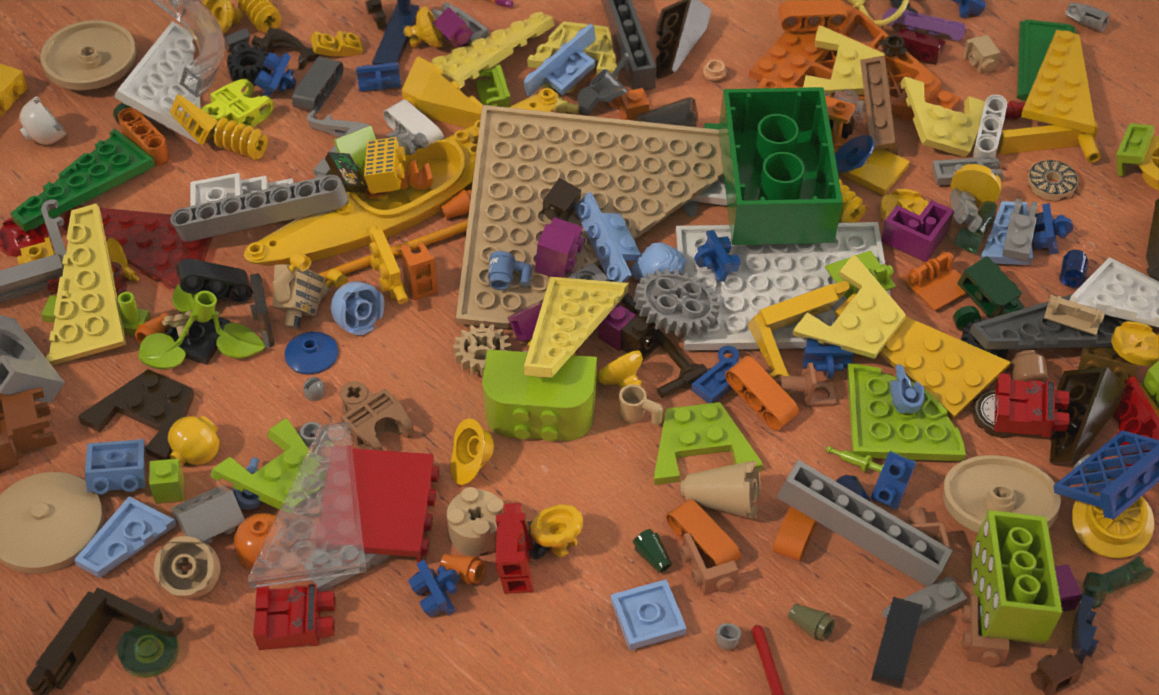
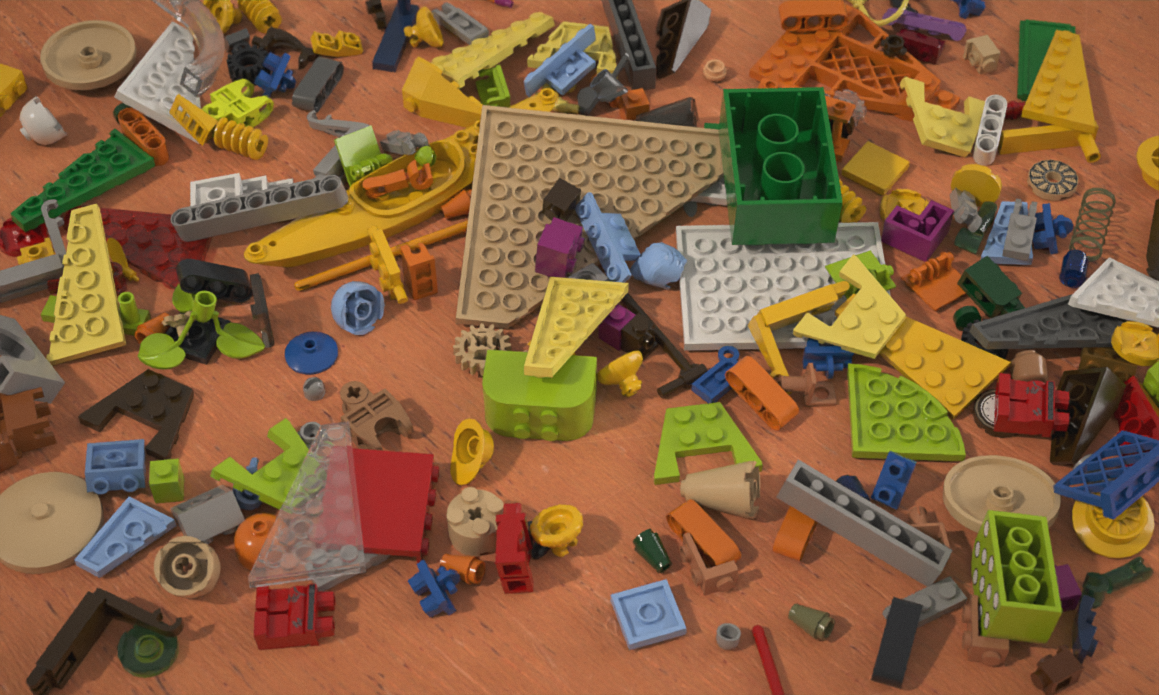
yellow plant [168,416,220,466] -> none
tan torso [273,254,348,329] -> none
tile [325,152,368,193] -> none
blue hips [356,63,401,92] -> none
yellow brick [364,137,406,194] -> none
white beam [383,99,444,149] -> none
magenta brick [432,7,474,48] -> none
medium blue piece [488,251,532,290] -> none
magenta brick [507,302,543,341] -> none
tan piece [619,384,663,425] -> none
light grey gear [634,269,720,337] -> none
blue hips [694,230,741,282] -> none
light yellow wing [803,26,885,97] -> none
lime piece [826,446,884,475] -> none
blue dish [835,135,875,173] -> none
medium nougat fence [860,56,898,155] -> none
medium blue piece [890,364,924,414] -> none
light grey hinge [931,157,1004,185] -> none
tan hinge [1044,295,1105,336] -> none
light grey hinge [1065,2,1110,32] -> none
lime panel [1116,123,1155,176] -> none
none -> lime hinge [414,146,436,167]
none -> olive piece [1069,188,1116,262]

